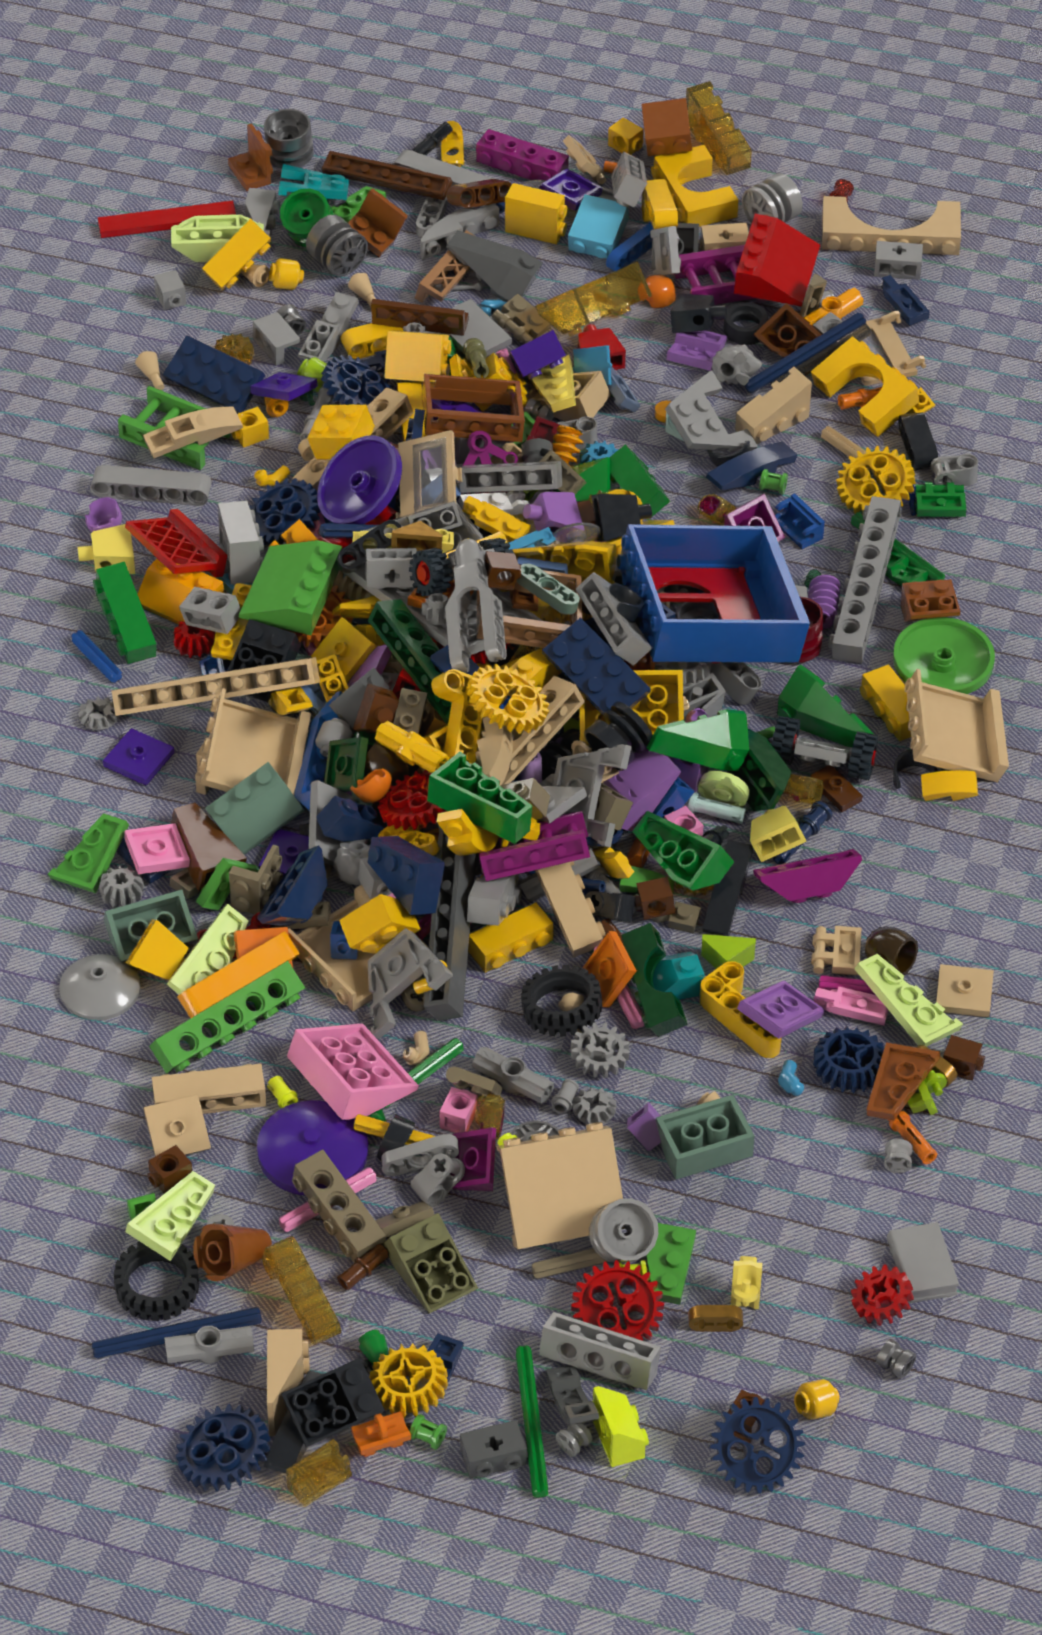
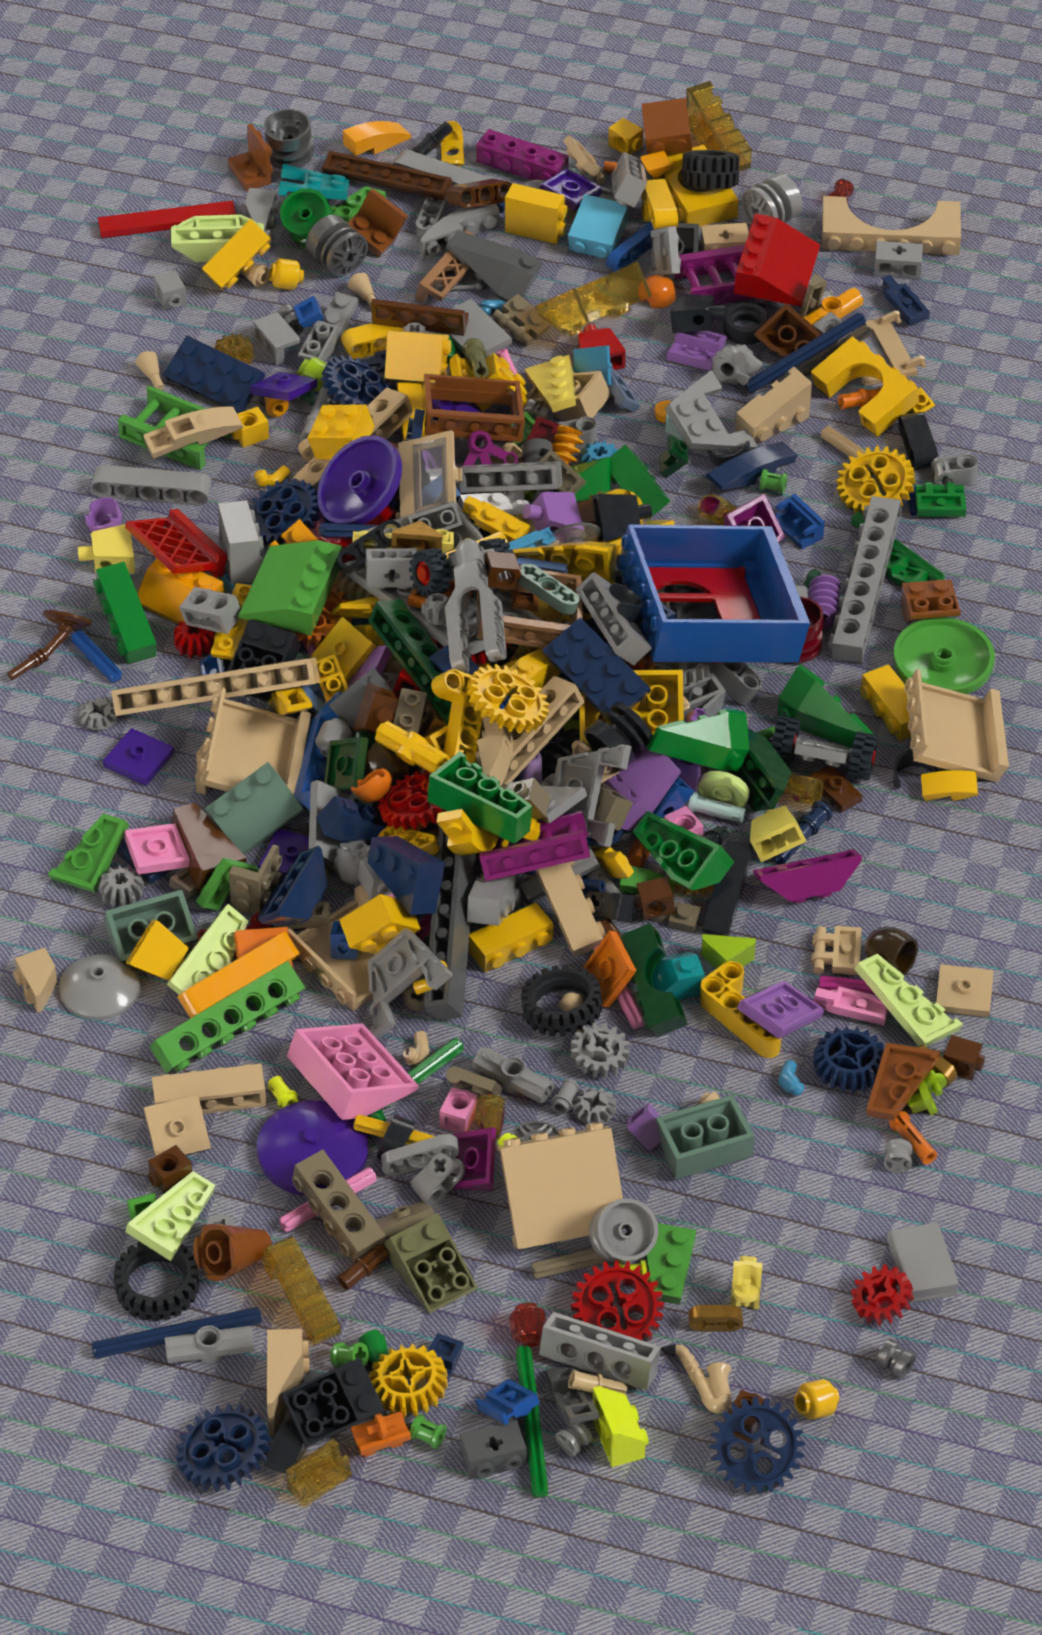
dark purple slope [510,330,566,380] -> none
none -> reddish brown dish [7,610,92,681]
none -> tan slope [13,947,57,1013]
none -> blue tile [294,296,324,328]
none -> bright green bush [330,1342,369,1368]
none -> light orange slope [343,121,411,156]
none -> blue plate [474,1379,540,1425]
none -> clear red head [509,1302,547,1347]
none -> tan axle [568,1370,627,1396]
none -> light orange slope [640,151,673,180]
none -> dark green bracket [659,435,688,478]
none -> tan piece [661,1344,732,1414]
none -> black tyre [682,150,740,189]

